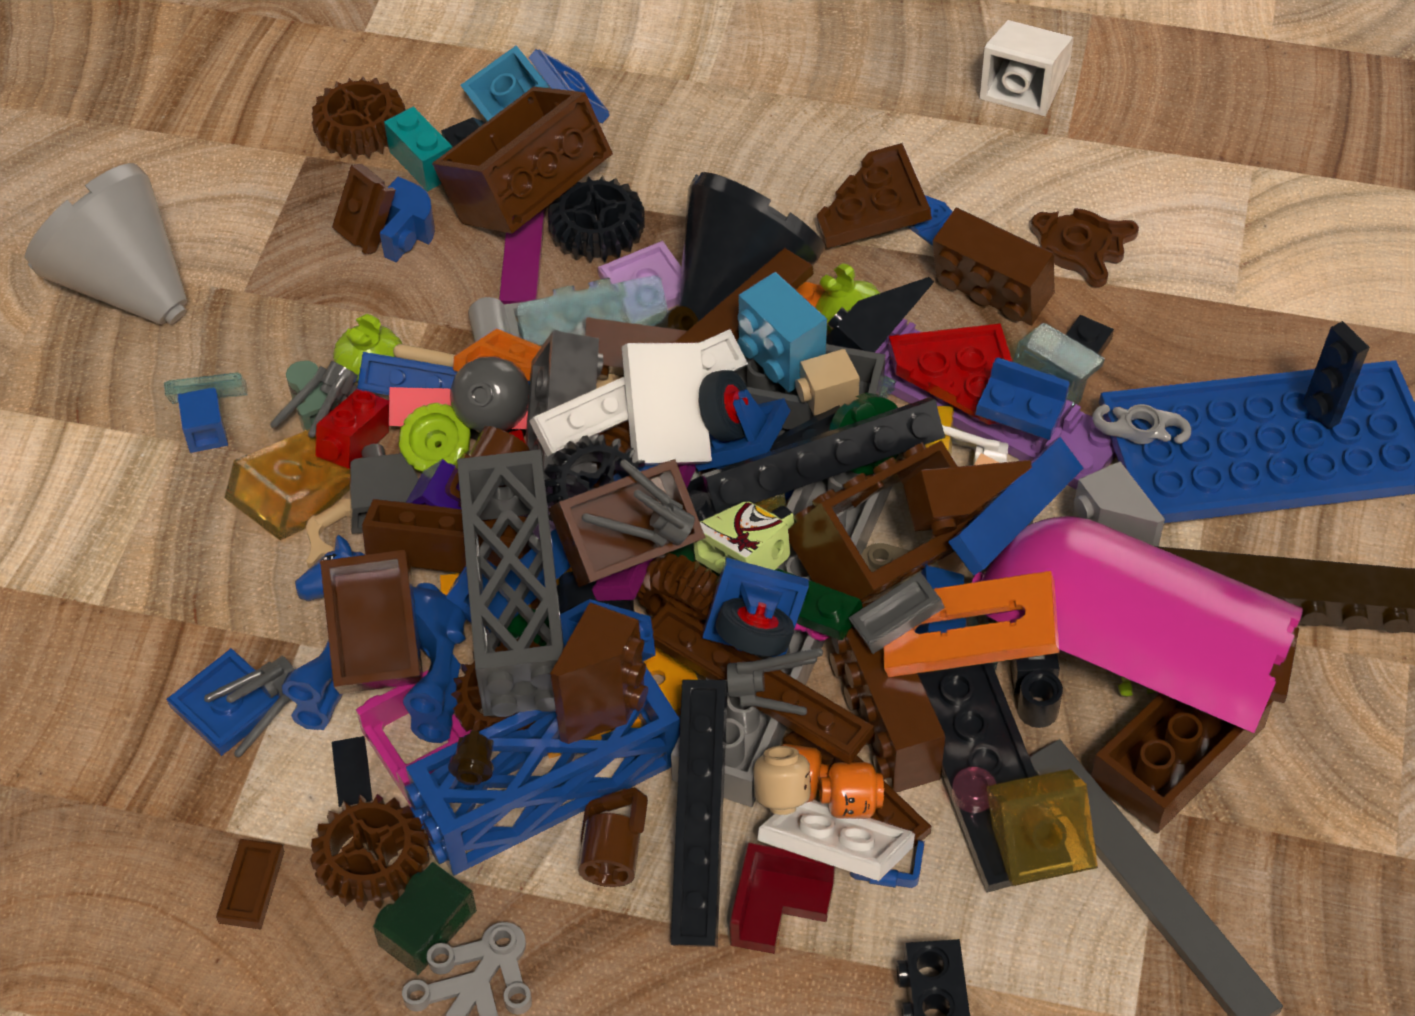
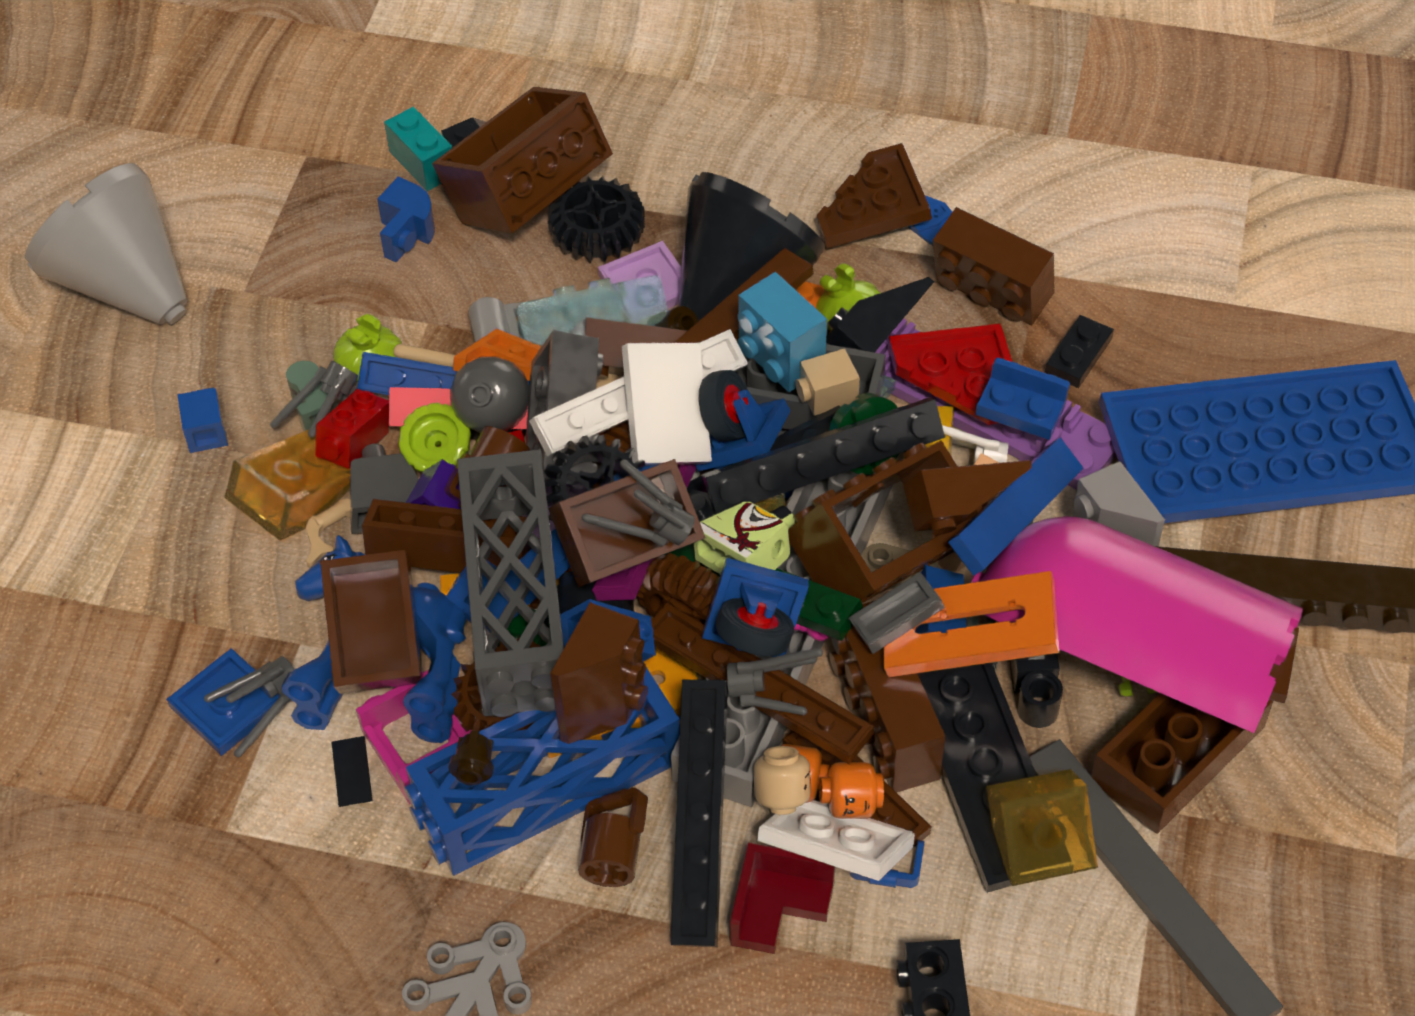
clear light blue tile [164,372,248,404] -> none
reddish brown tile [216,839,285,930] -> none
reddish brown gear [310,794,429,911] -> none
reddish brown gear [312,76,405,160] -> none
reddish brown plate [332,164,396,254] -> none
clear green brick [373,862,477,975] -> none
dark azure slope [460,45,550,121] -> none
magenta tile [499,207,546,304] -> none
blue tile [528,49,610,124] -> none
clear pink tile [952,767,997,813] -> none
white slope [980,20,1074,117] -> none
clear light blue panel [1013,323,1105,407] -> none
reddish brown tile [1031,208,1139,287] -> none
light grey piece [1092,404,1192,444] -> none
black plate [1302,321,1370,429] -> none

